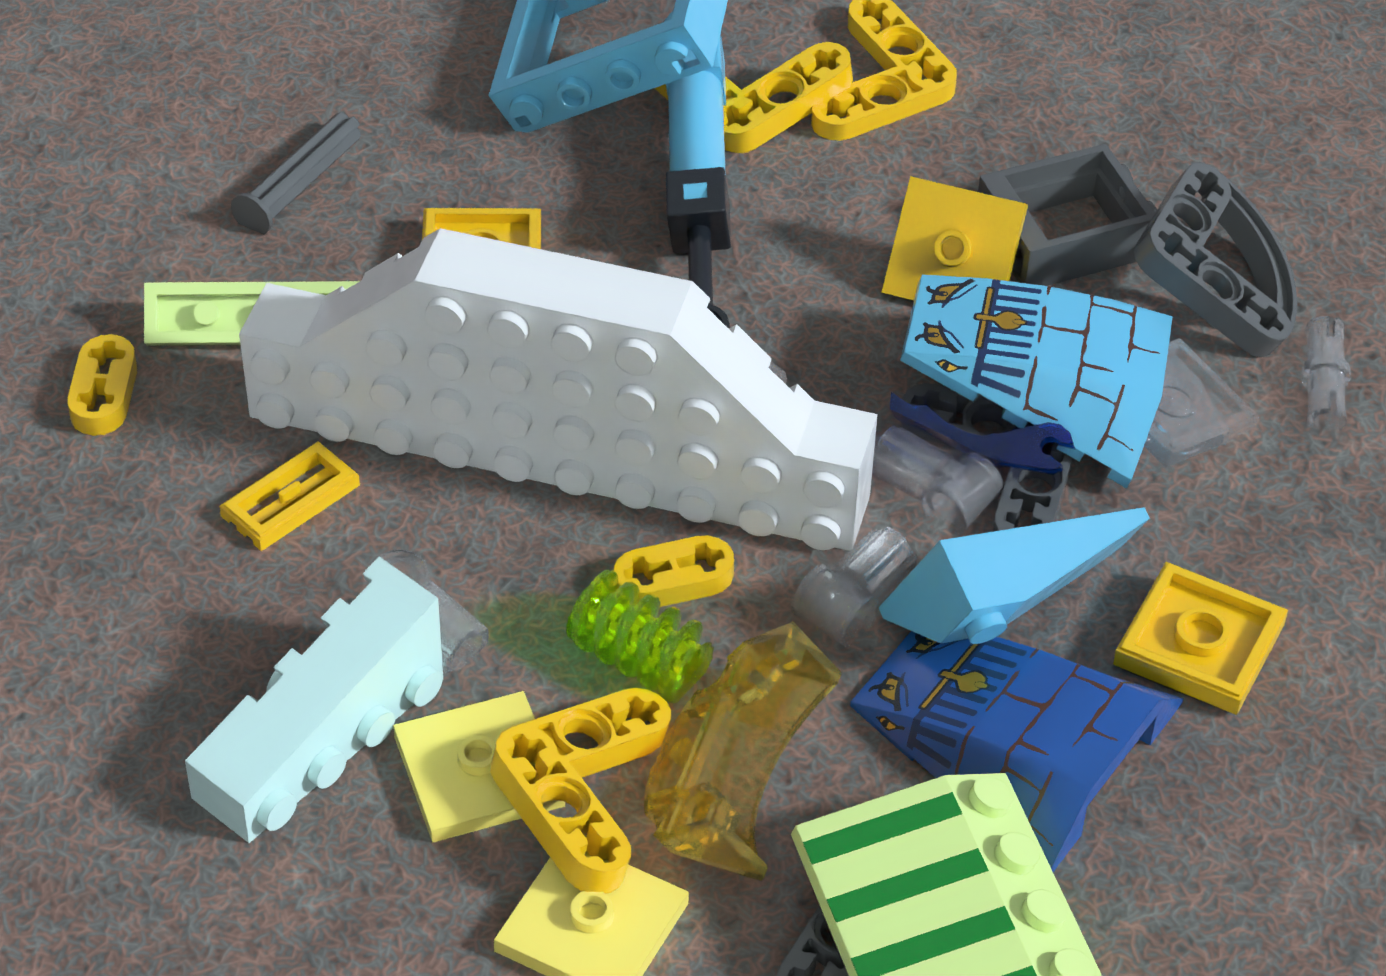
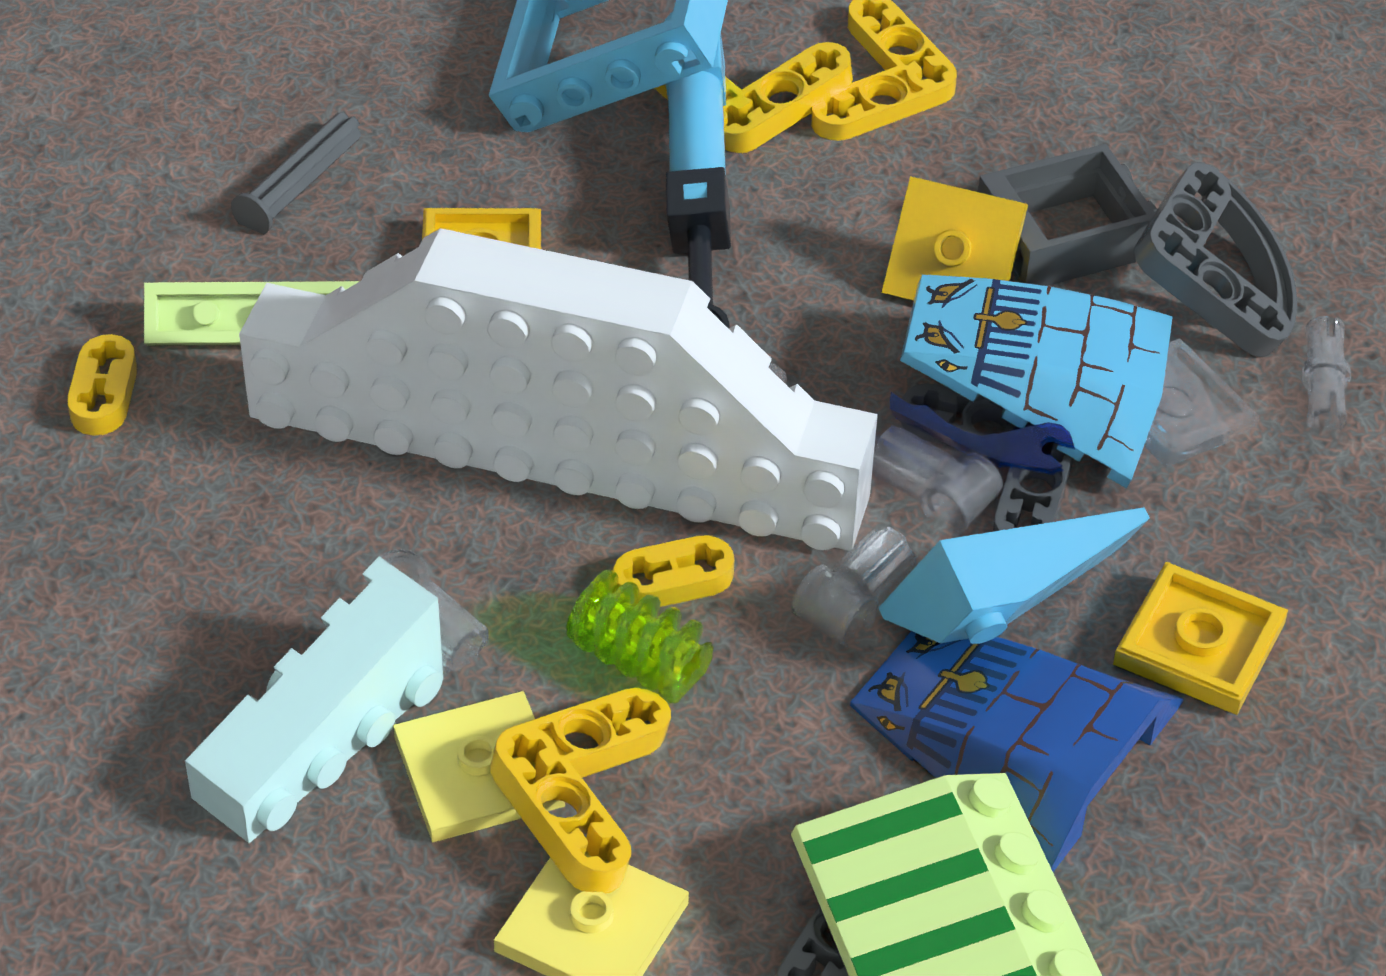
yellow tile [219,441,360,551] -> none
clear yellow windscreen [644,622,842,881] -> none

